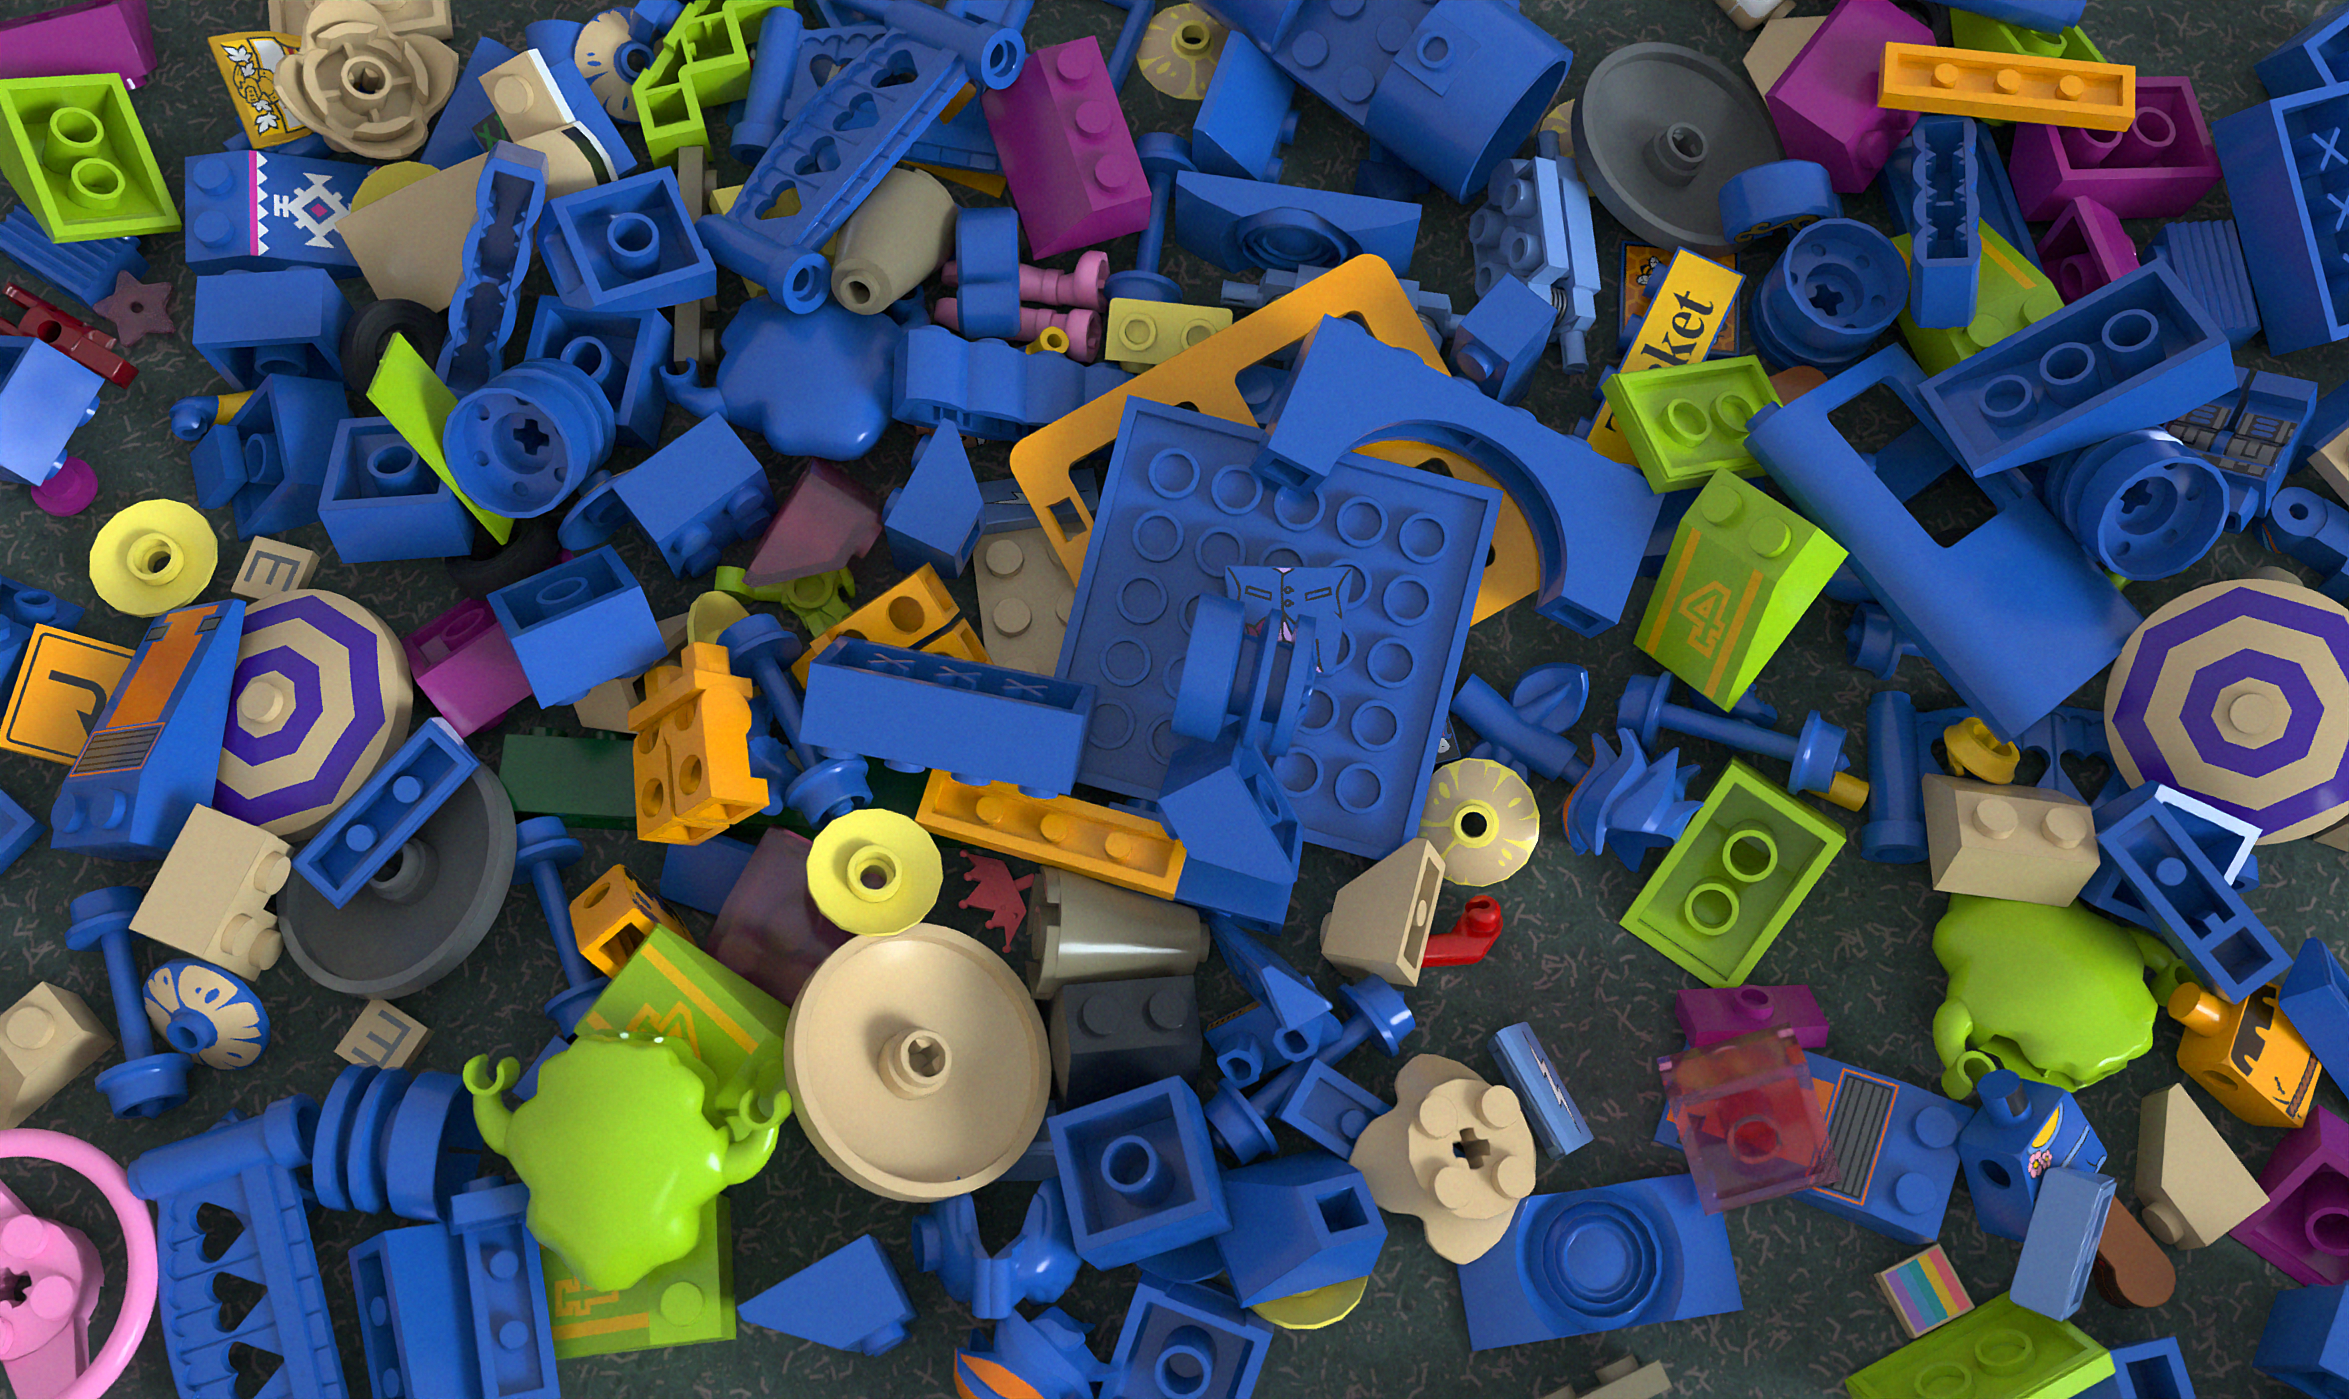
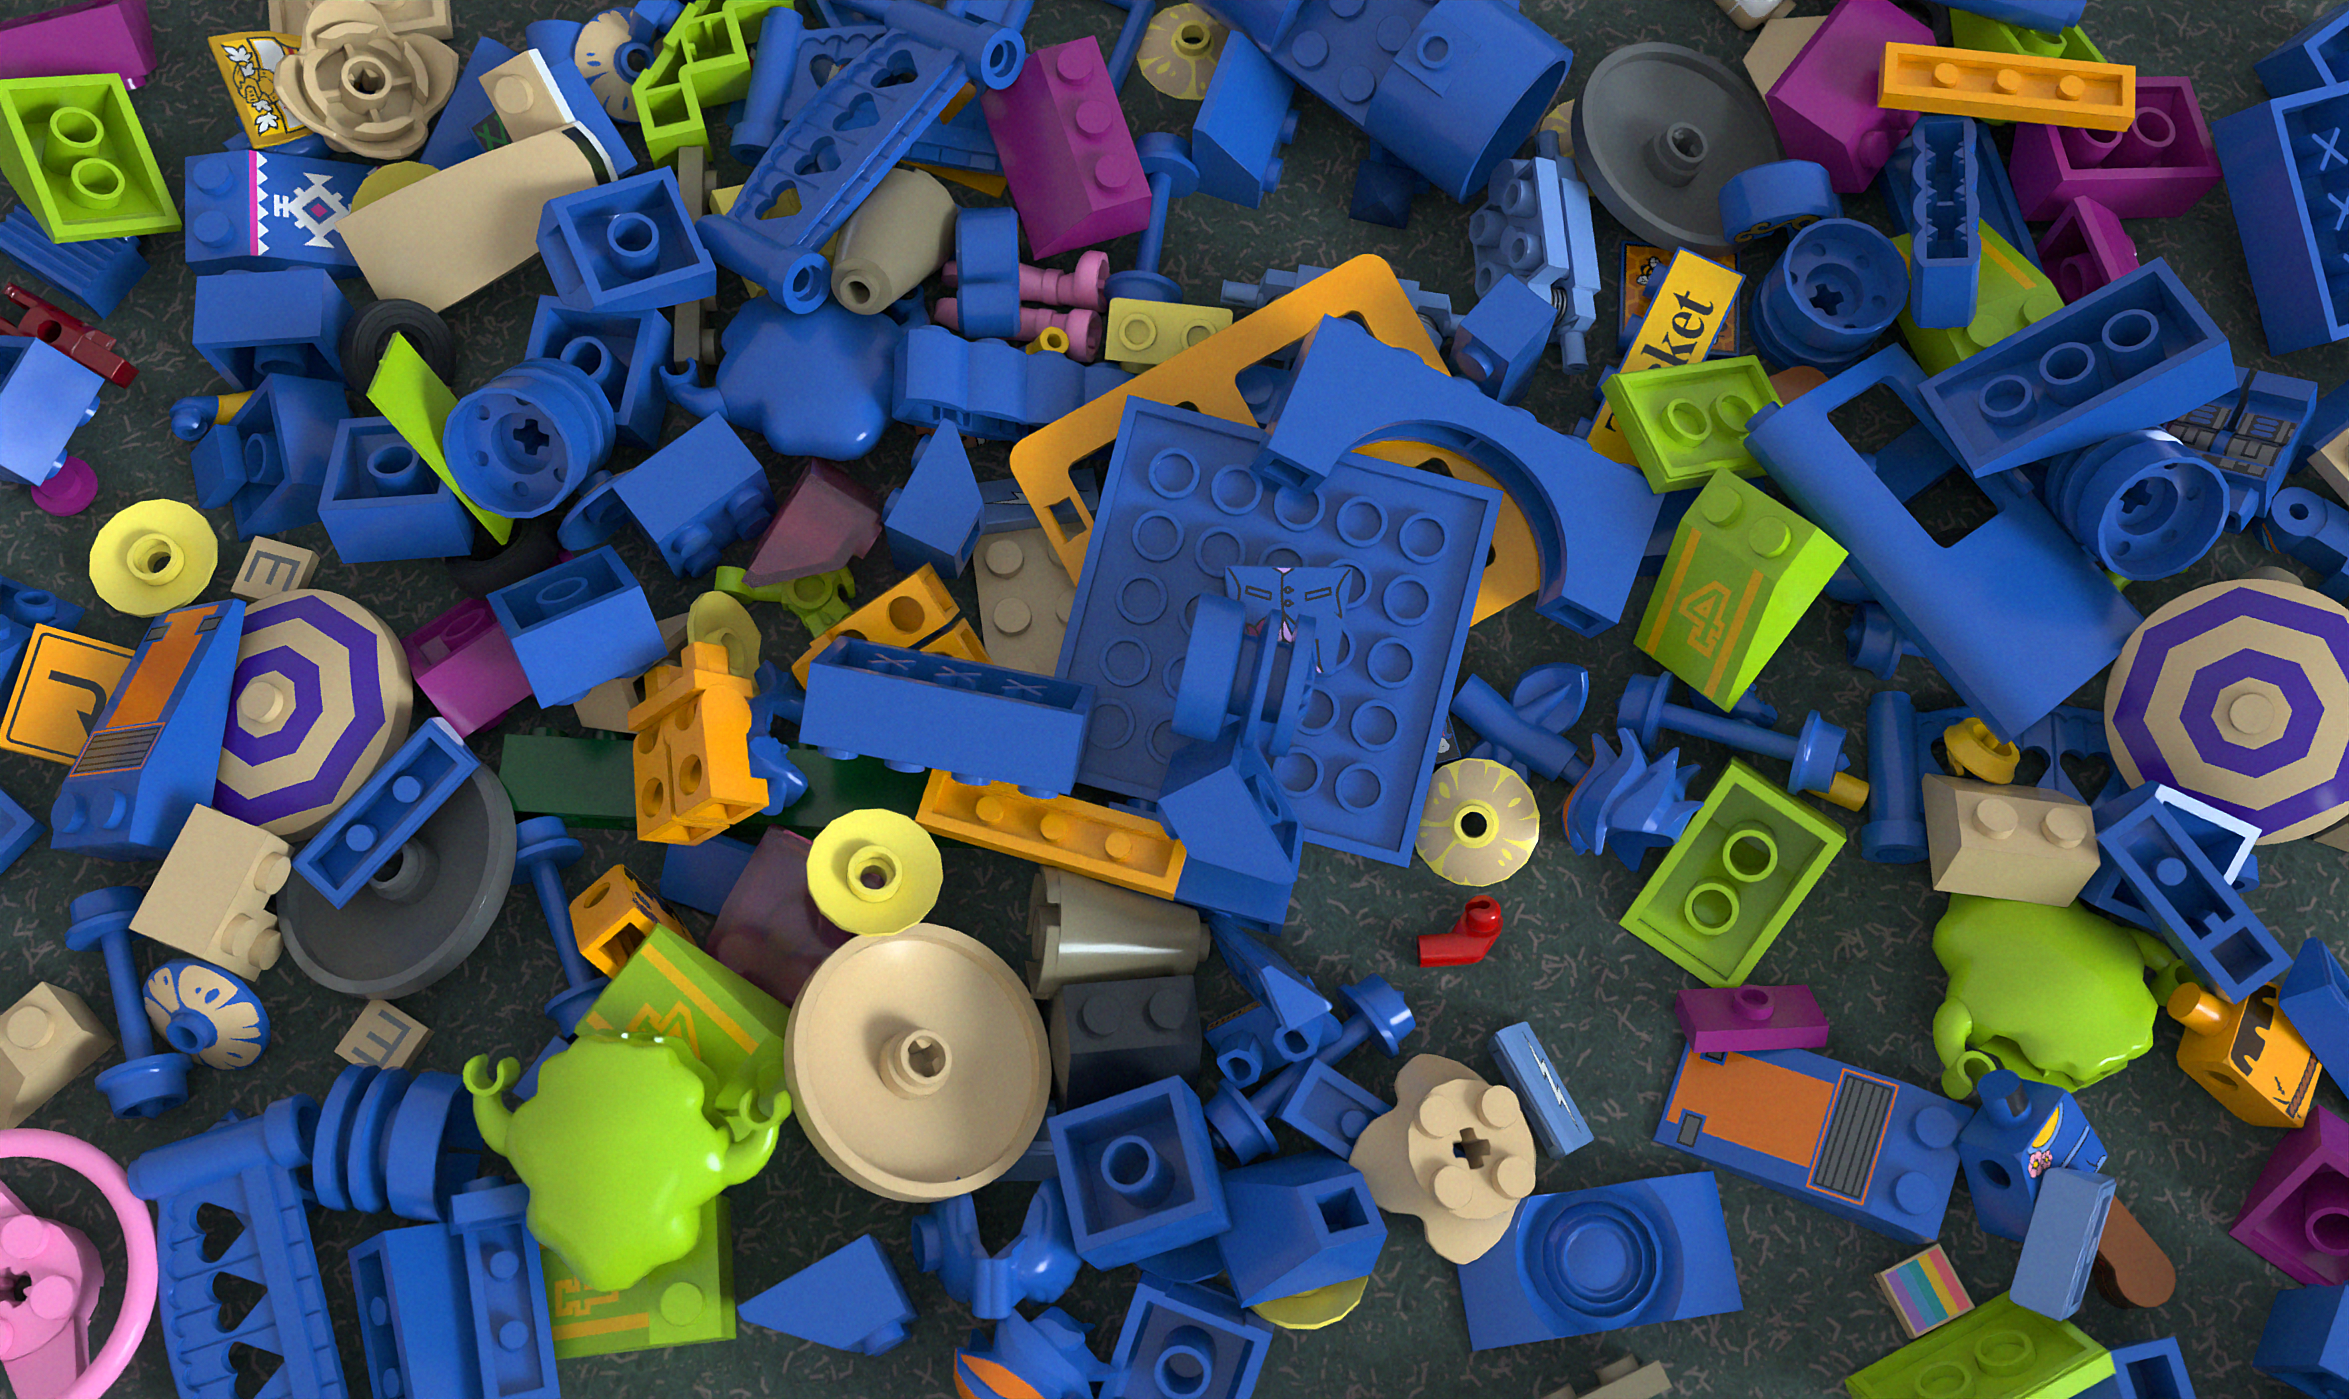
clear pink plate [93,270,176,348] -> none
blue brick [435,140,549,401] -> none
blue piece [716,613,873,830] -> none
coral piece [959,849,1034,953] -> none
blue slope [1175,170,1422,279] -> none
tan slope [1320,837,1446,987] -> none
clear pink slope [1656,1022,1842,1216] -> none
tan slope [2134,1083,2270,1251] -> none
blue brick [2140,219,2261,351] -> none

